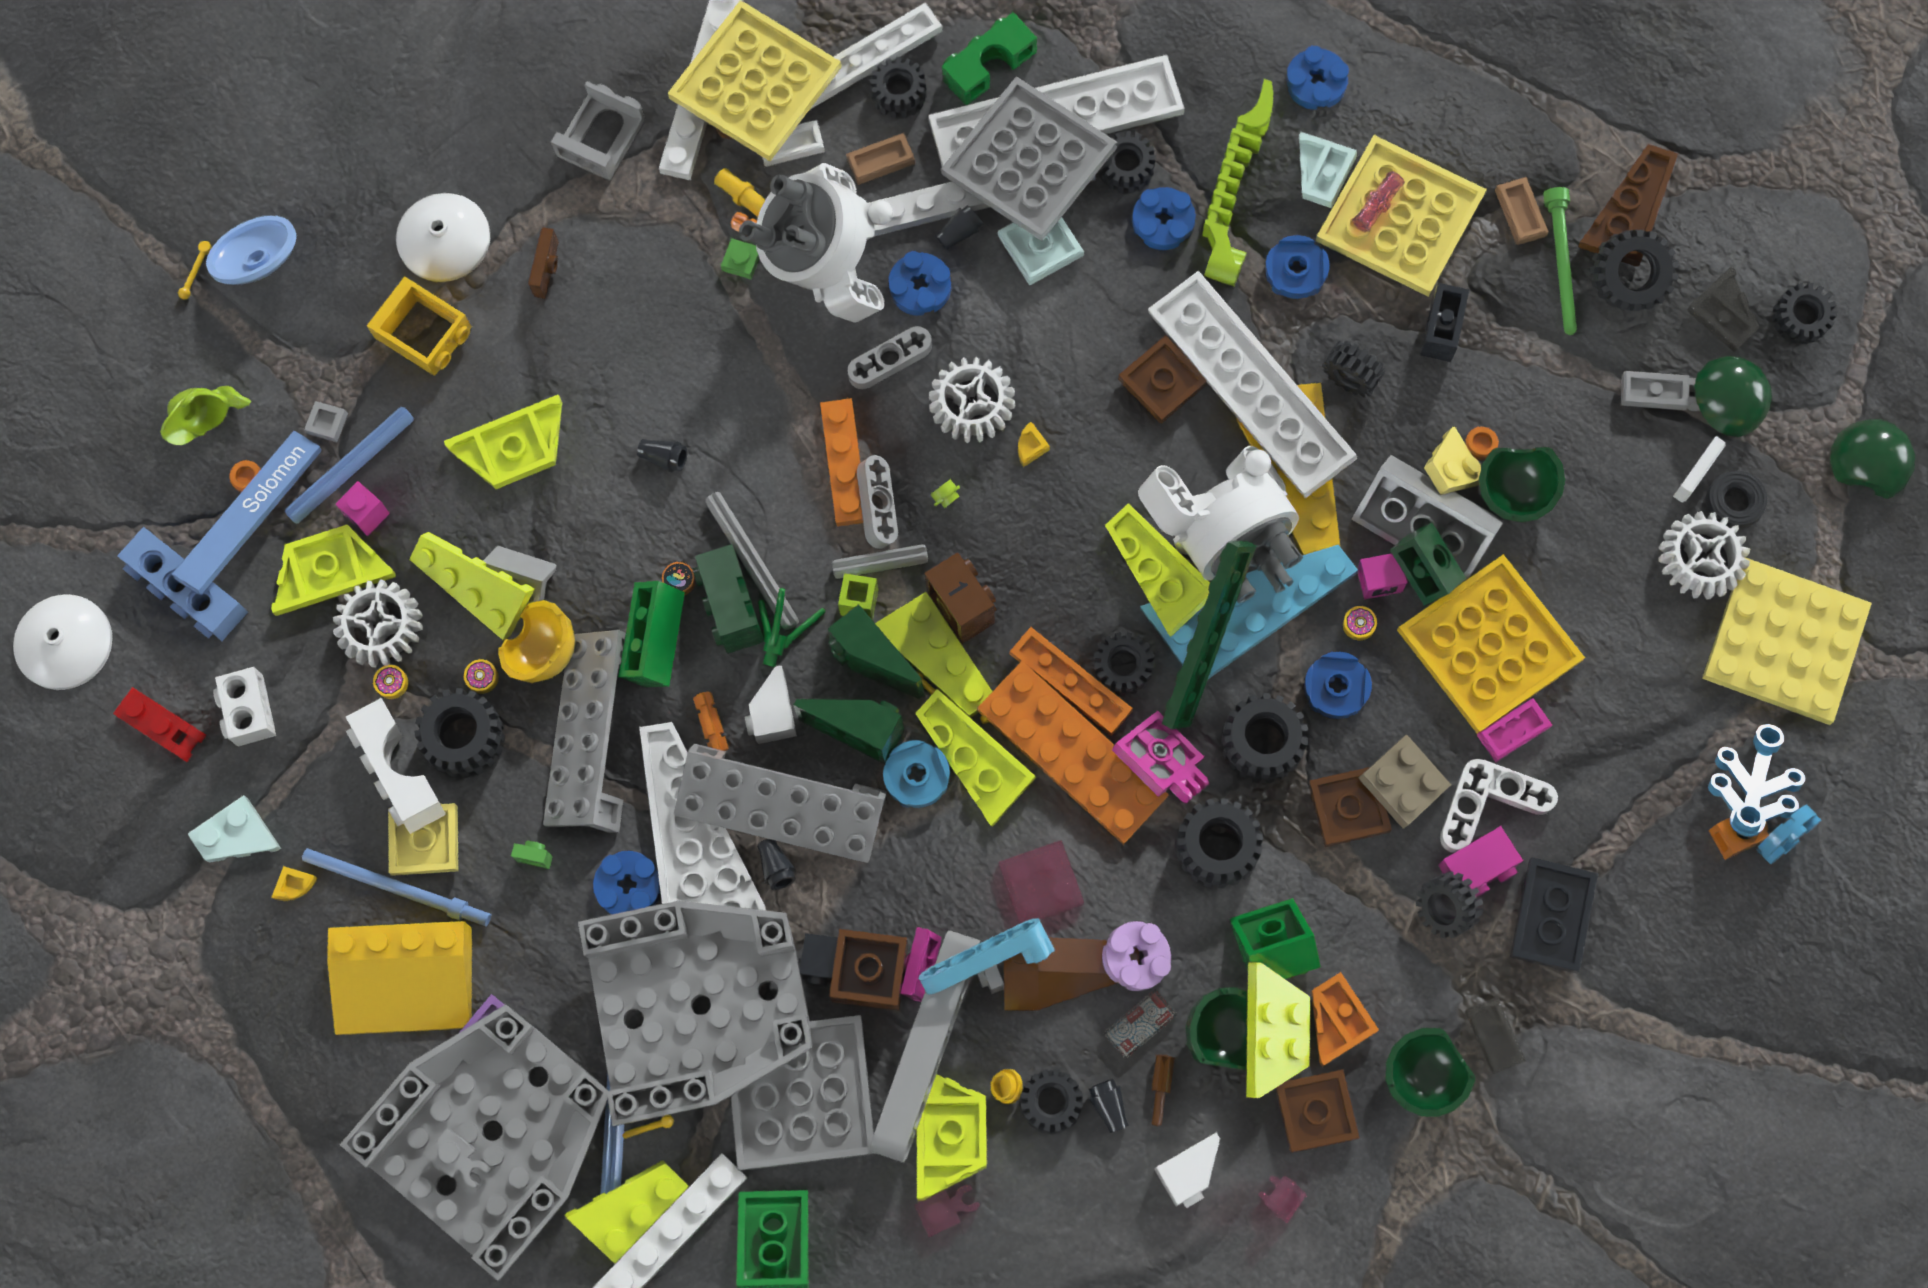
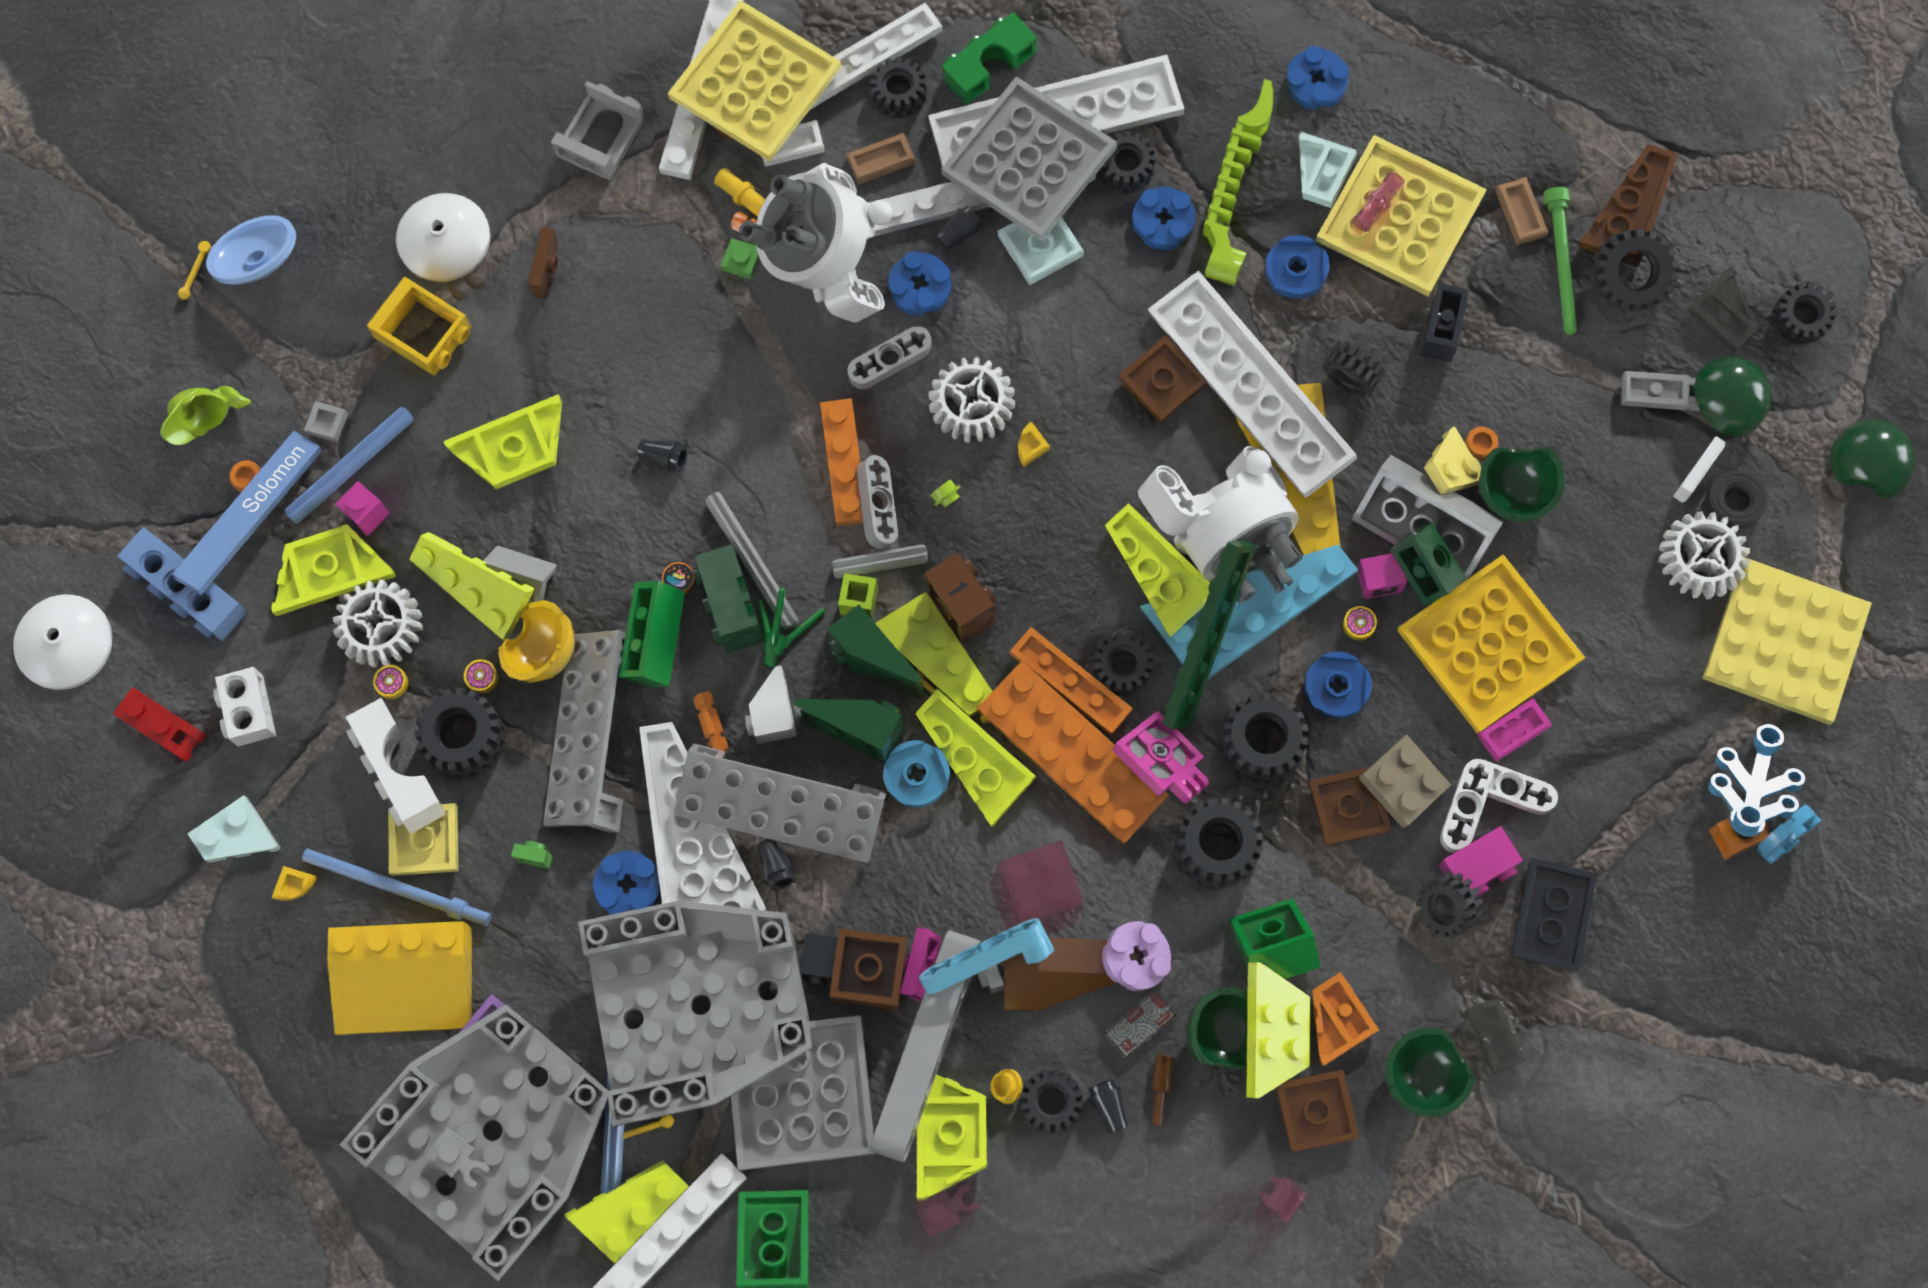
white slope [1155,1132,1220,1208] -> none

